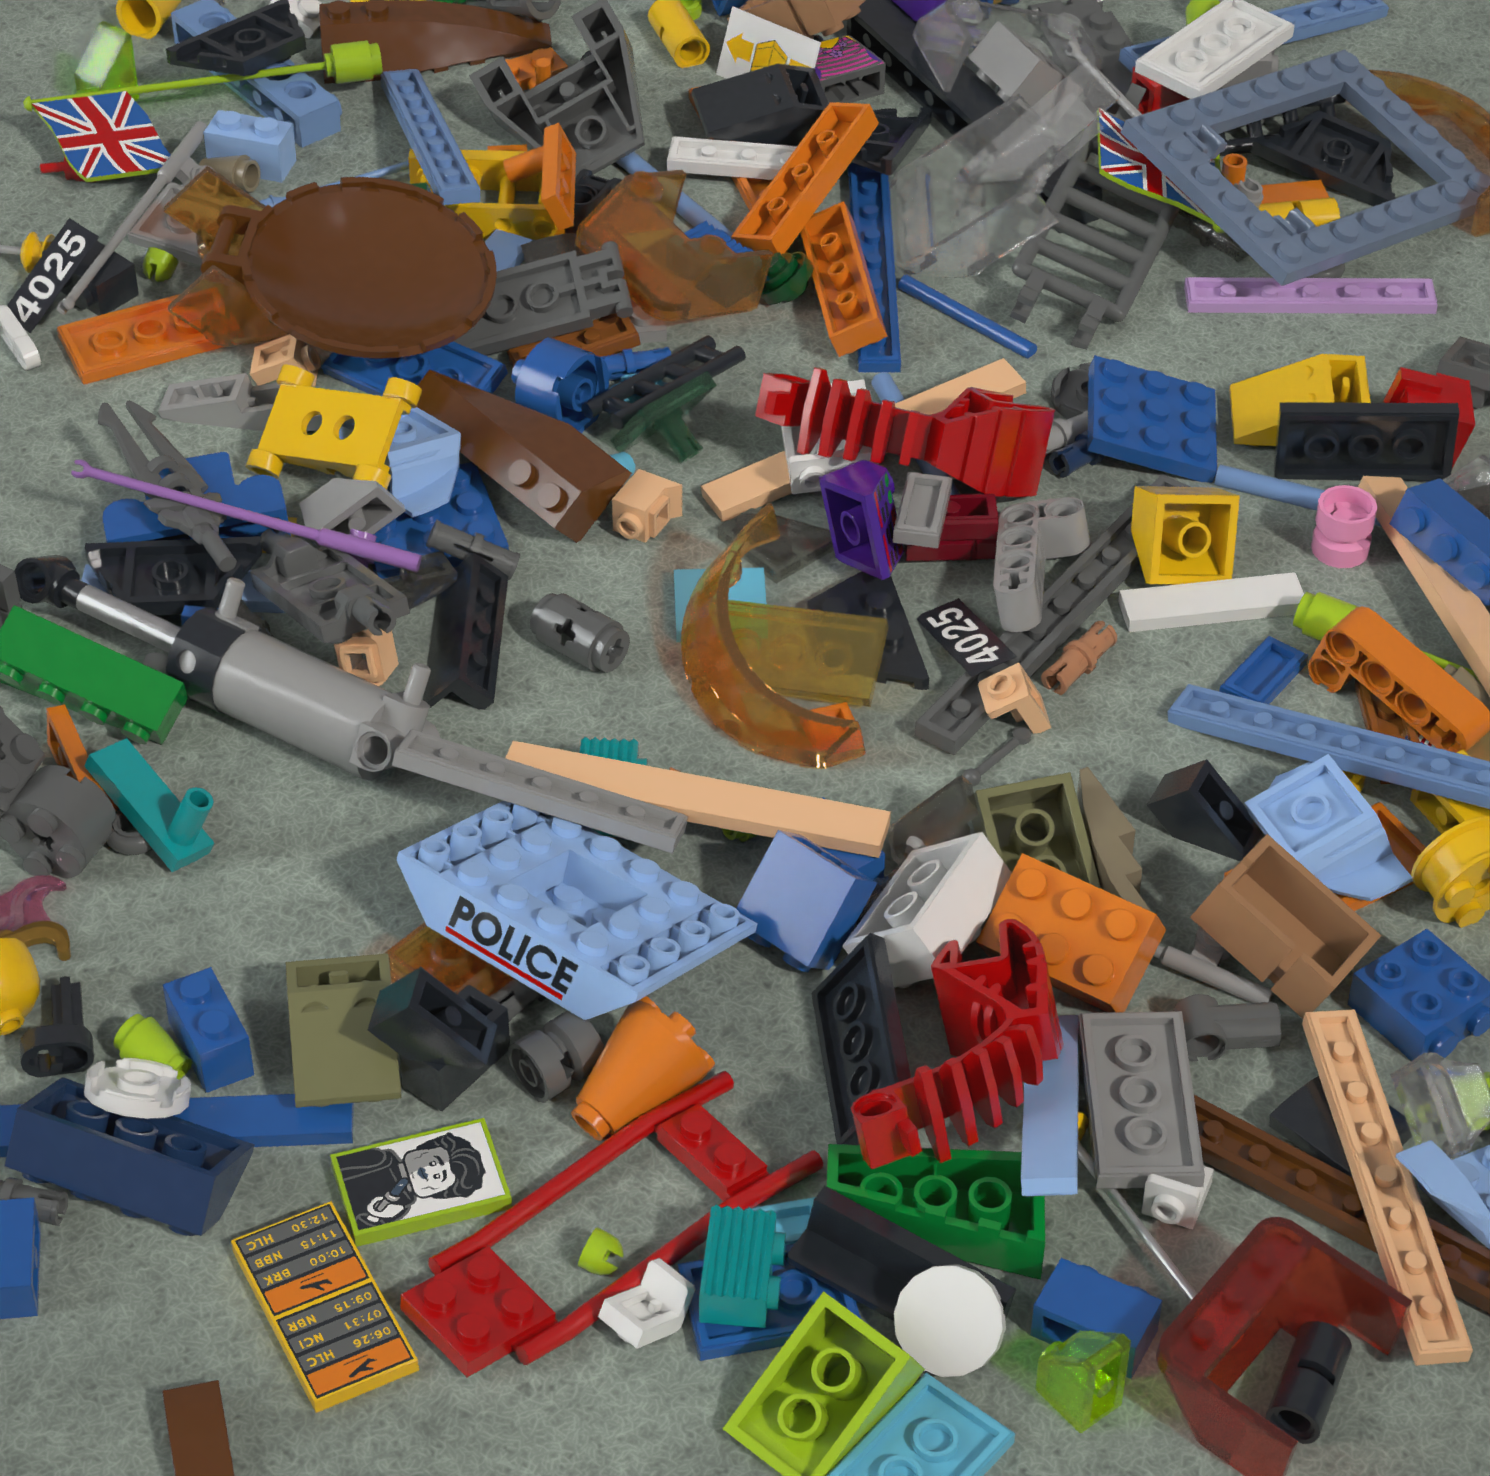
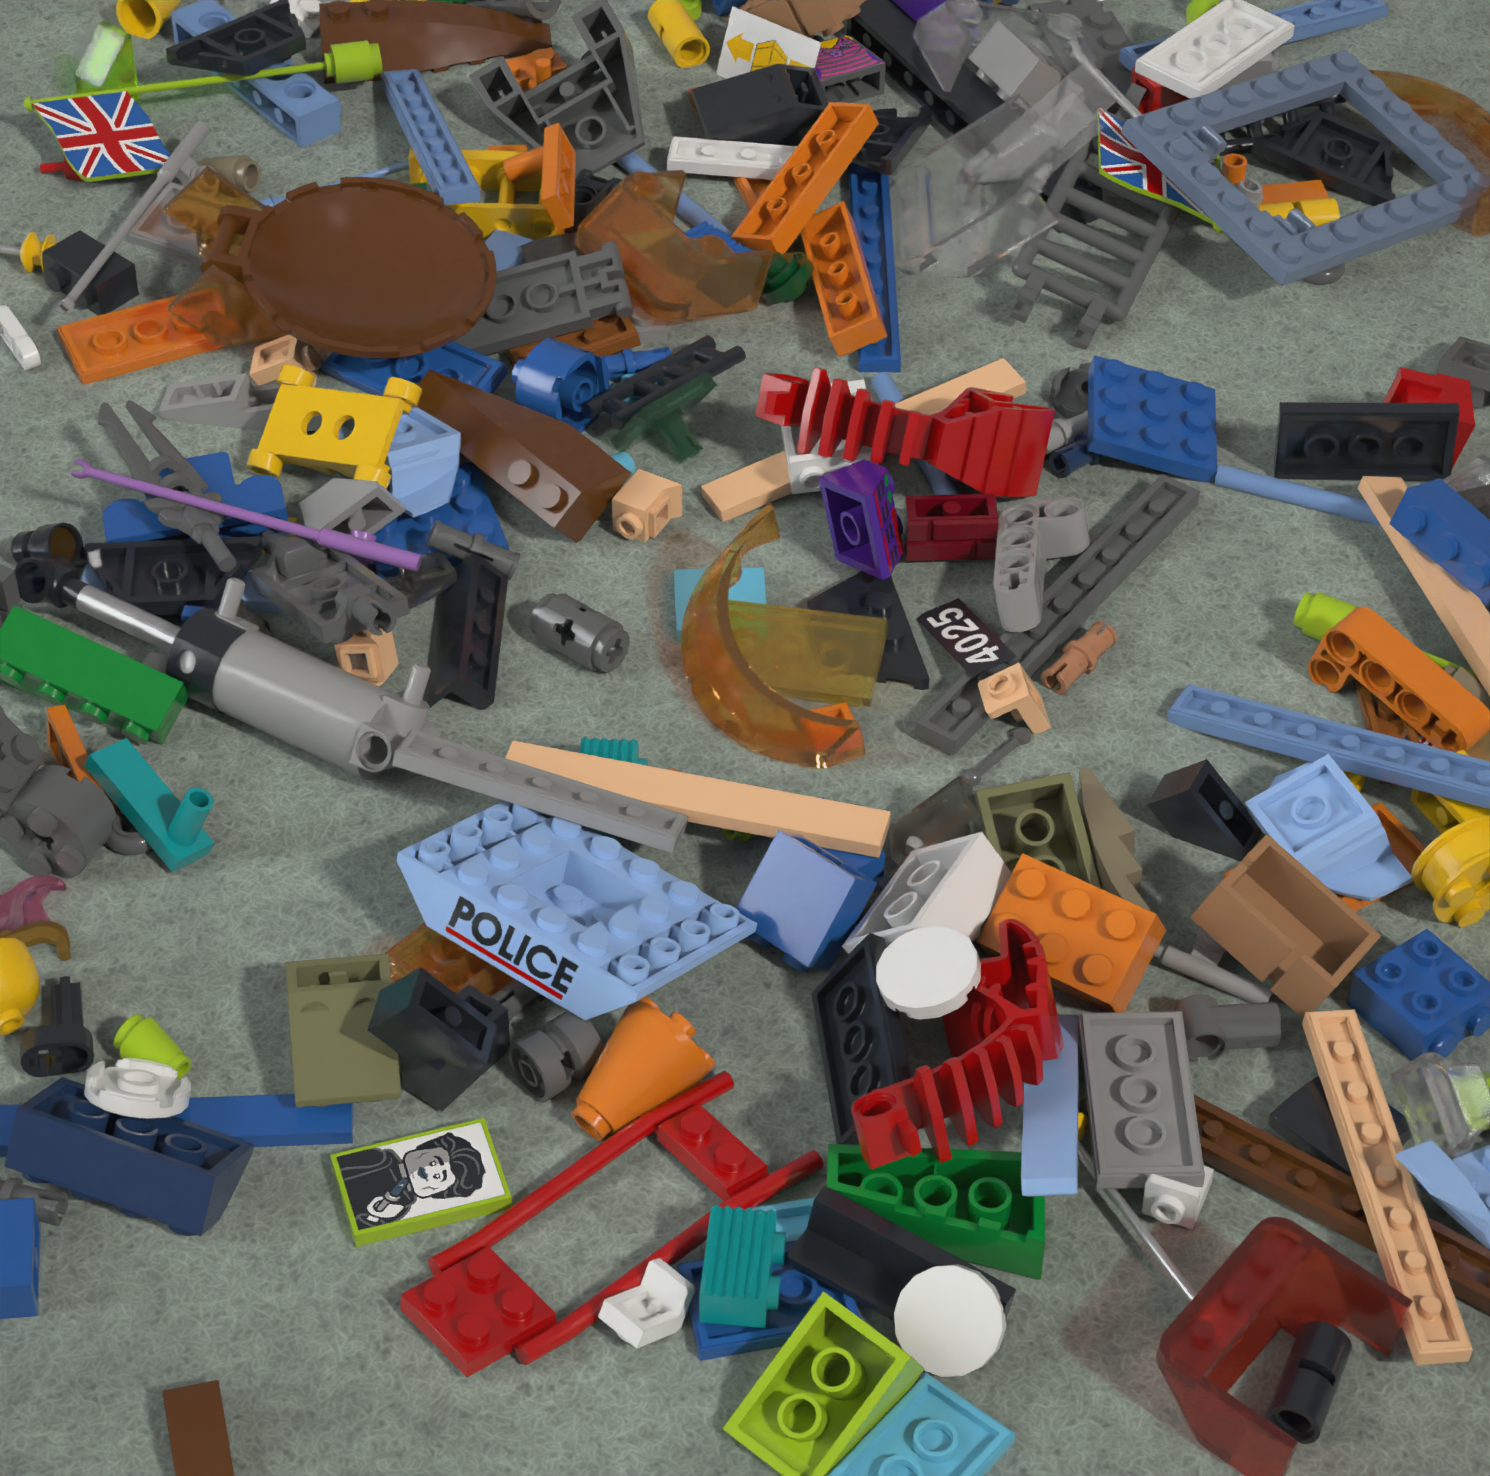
black sticker [7,218,99,333] -> none
lime hinge [142,247,179,282] -> none
blue brick [163,967,254,1093] -> none
light blue brick [203,110,296,183] -> none
tile [231,1201,419,1413] -> none
lime hinge [578,1227,624,1276] -> none
clear smoke wing [718,508,834,584] -> none
light grey tile [893,472,952,548] -> none
blue bar [898,274,1037,359] -> none
blue brick [1030,1257,1162,1379] -> none
clear neon green slope [1035,1330,1131,1434] -> none
white tile [1118,572,1304,632] -> none
yellow slope [1131,486,1240,584] -> none
clear smoke pin [1173,209,1249,262] -> none
lavender tile [1184,277,1438,314] -> none
blue tile [1219,636,1308,704] -> none
yellow slope [1229,354,1371,446] -> none
bright pink wheel [1311,485,1377,568] -> none
none -> black piece [11,522,88,567]
none -> white tile [876,926,981,1020]

